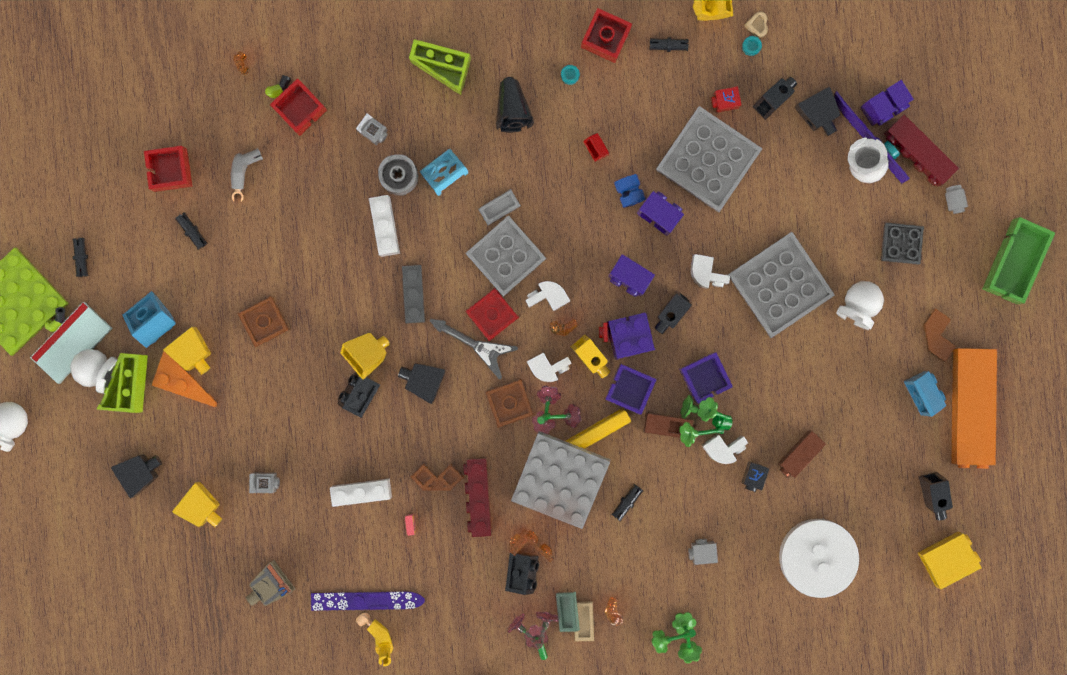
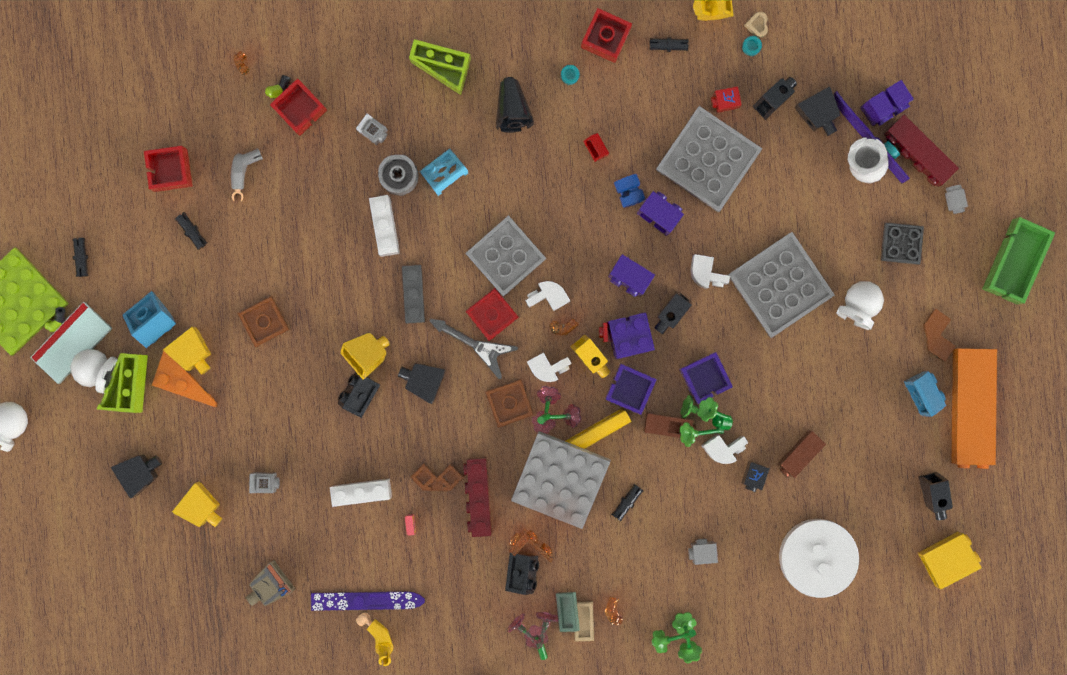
light grey tile [478,189,521,226] -> none

